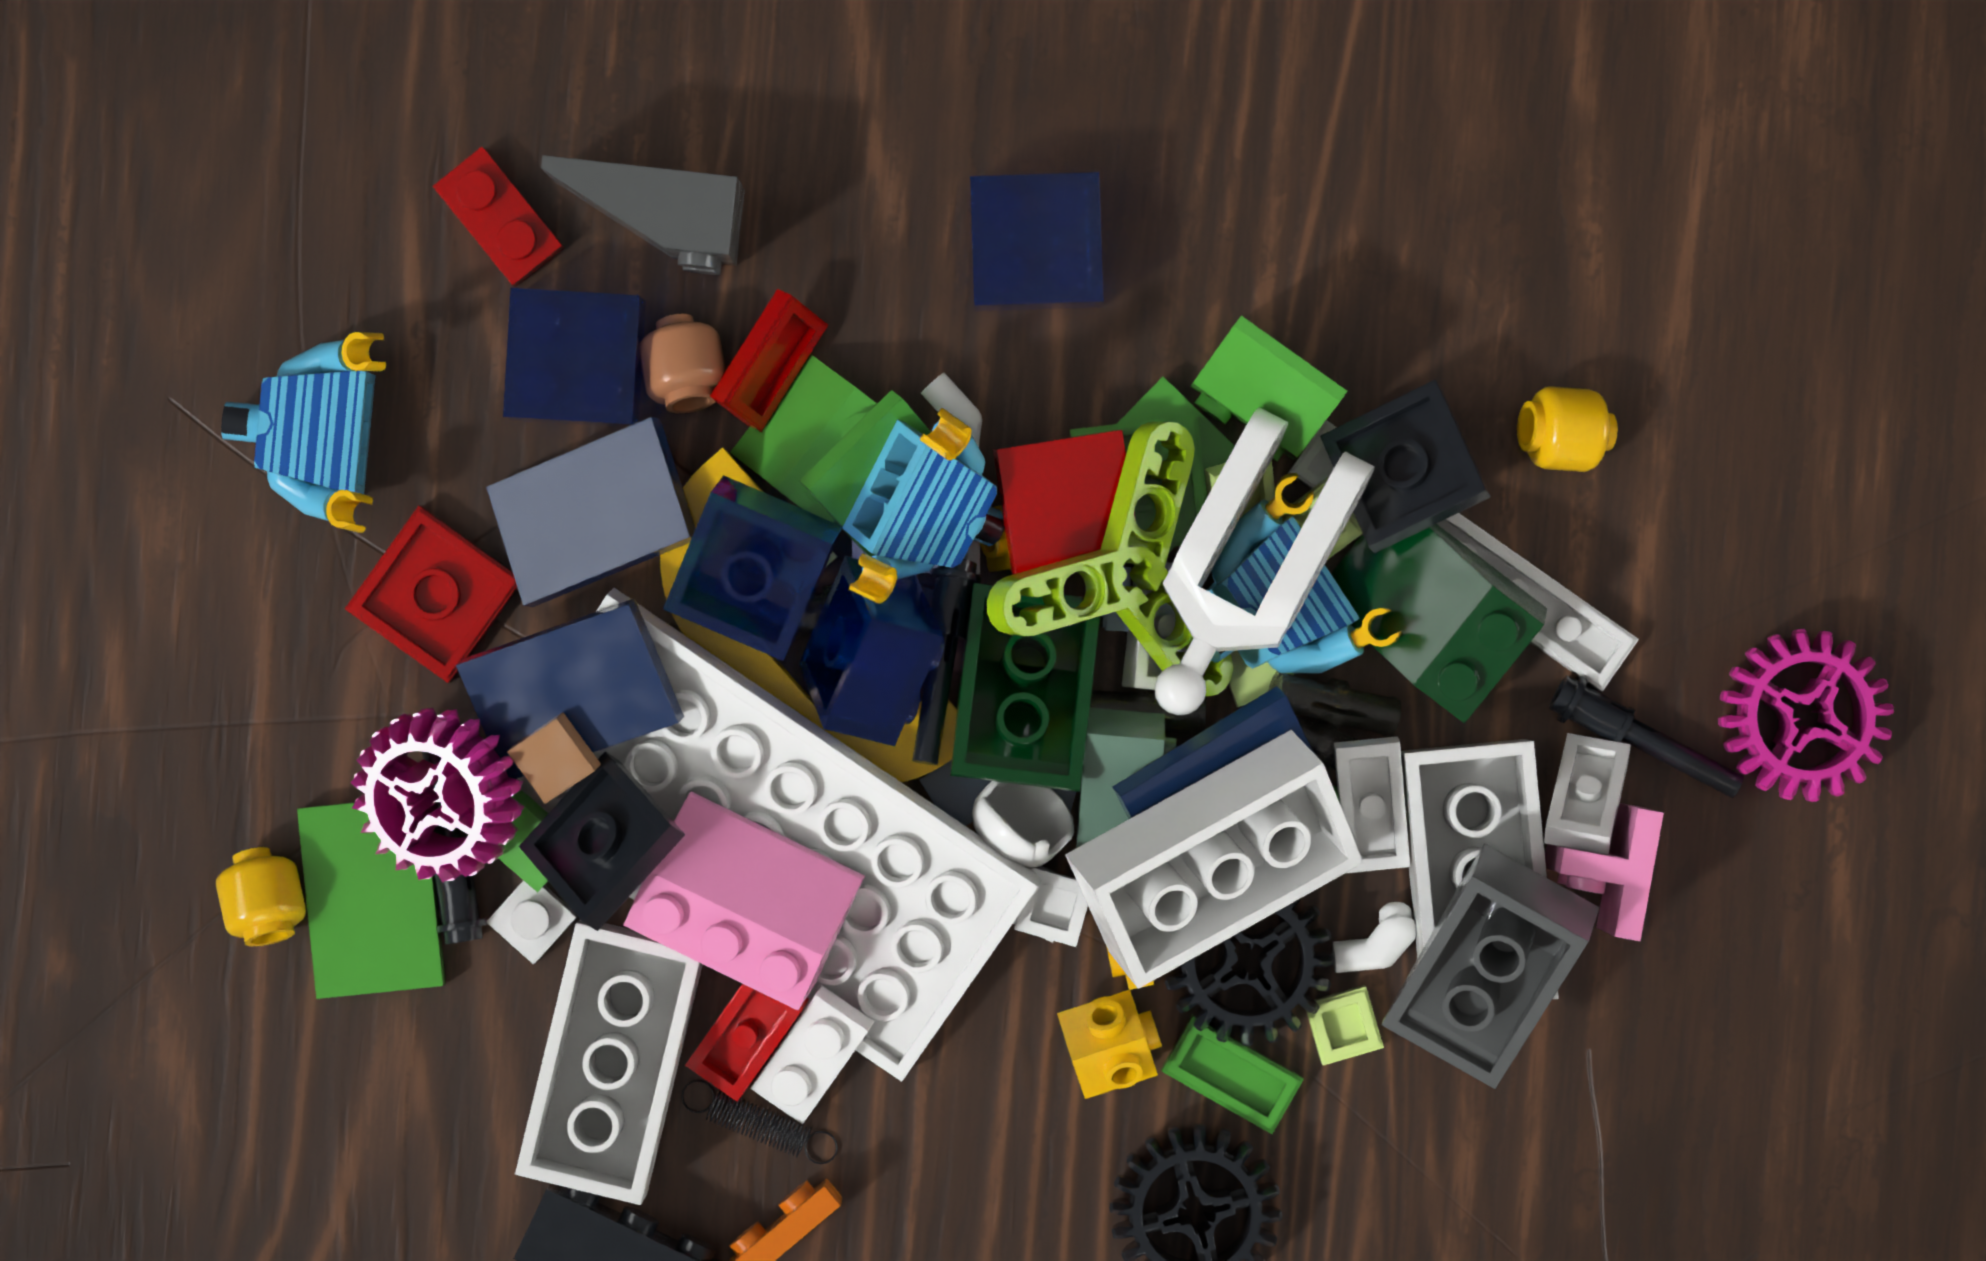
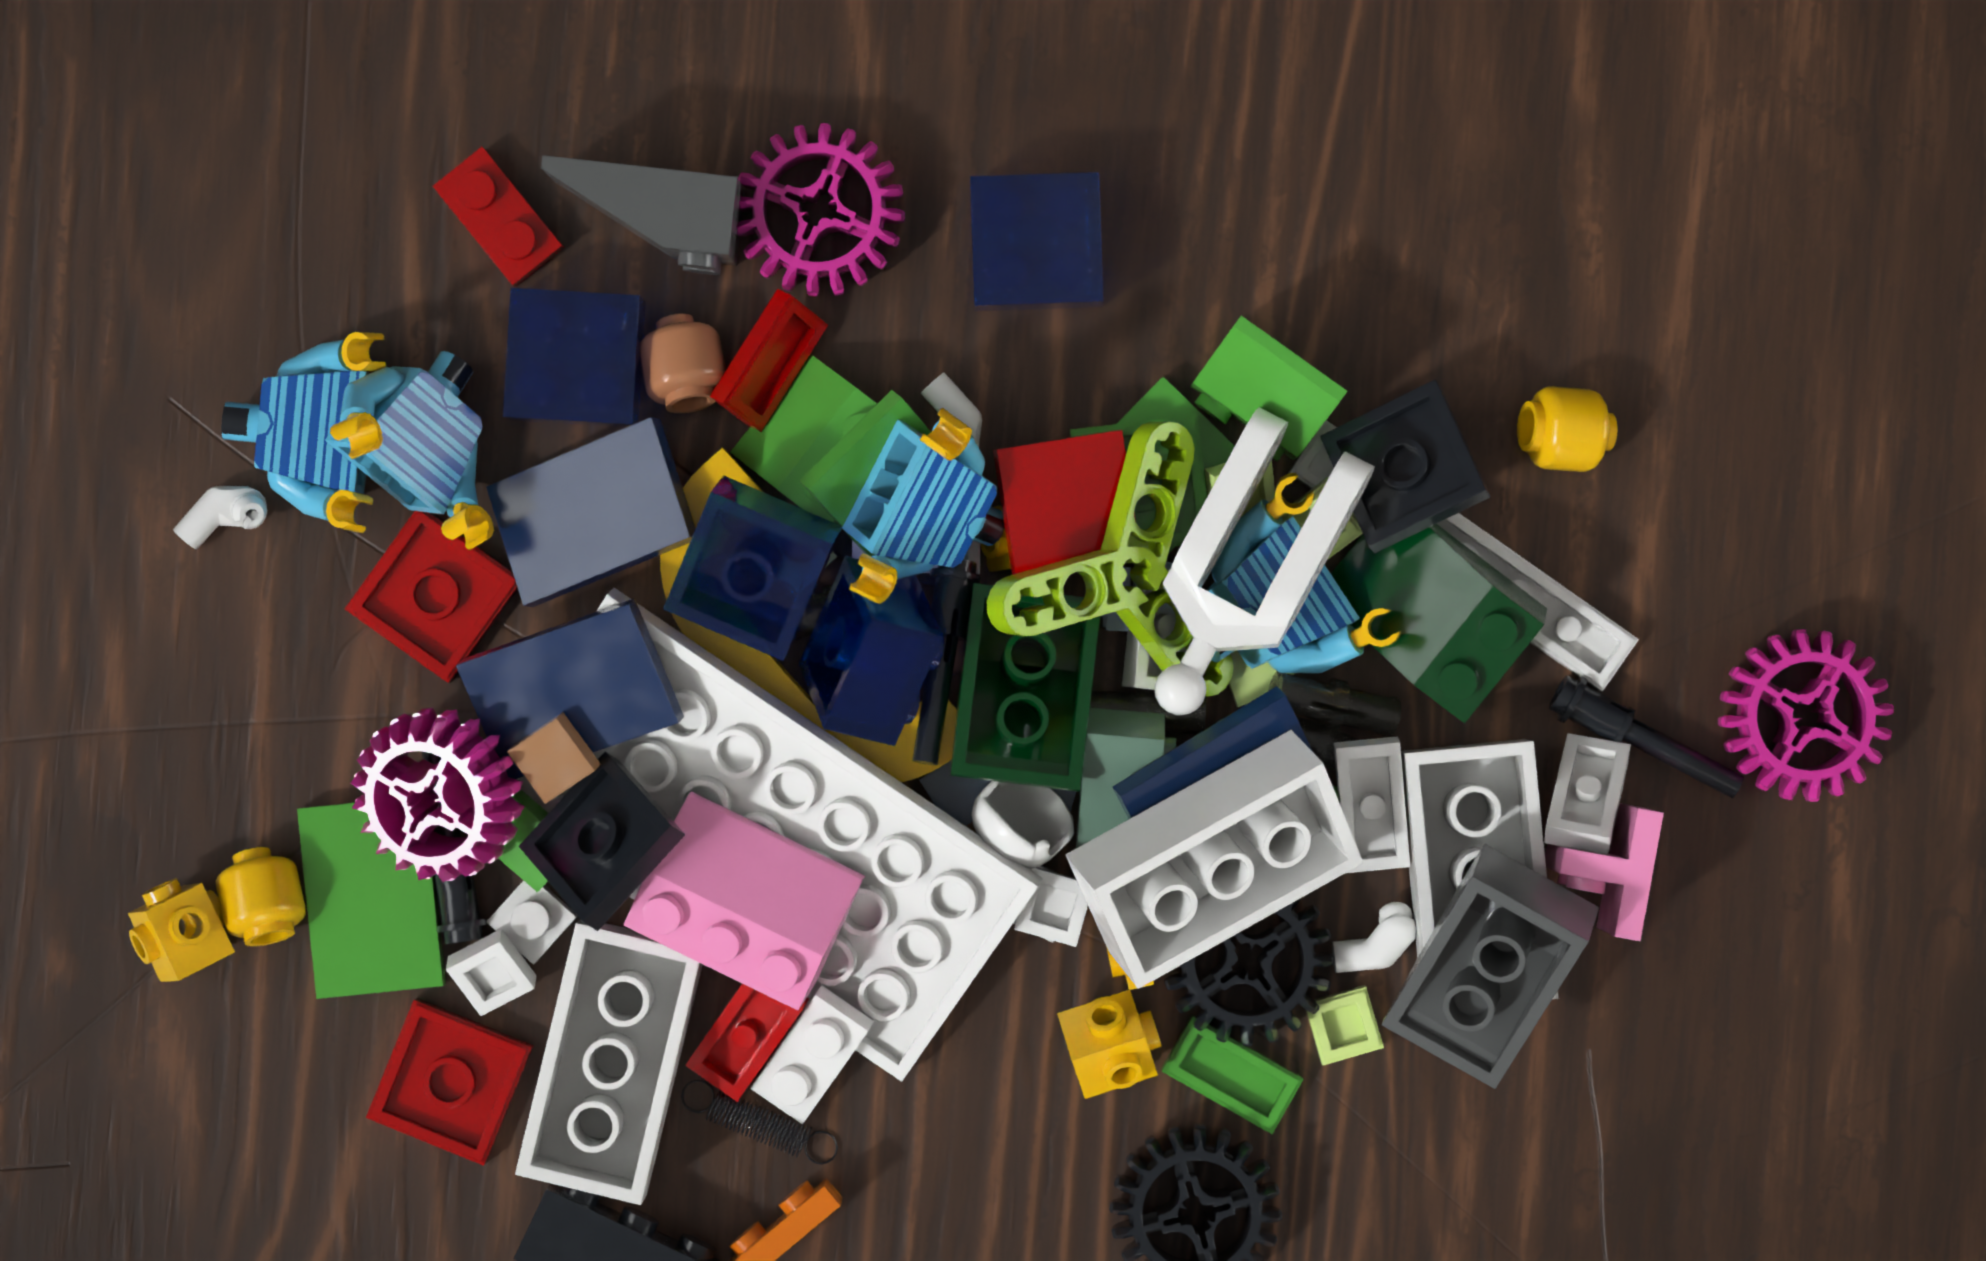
none -> yellow brick [128,878,235,982]
none -> white arm [173,486,268,550]
none -> torso [325,351,494,550]
none -> red tile [366,998,534,1166]
none -> white plate [446,929,536,1016]
none -> dark pink gear [737,123,905,297]

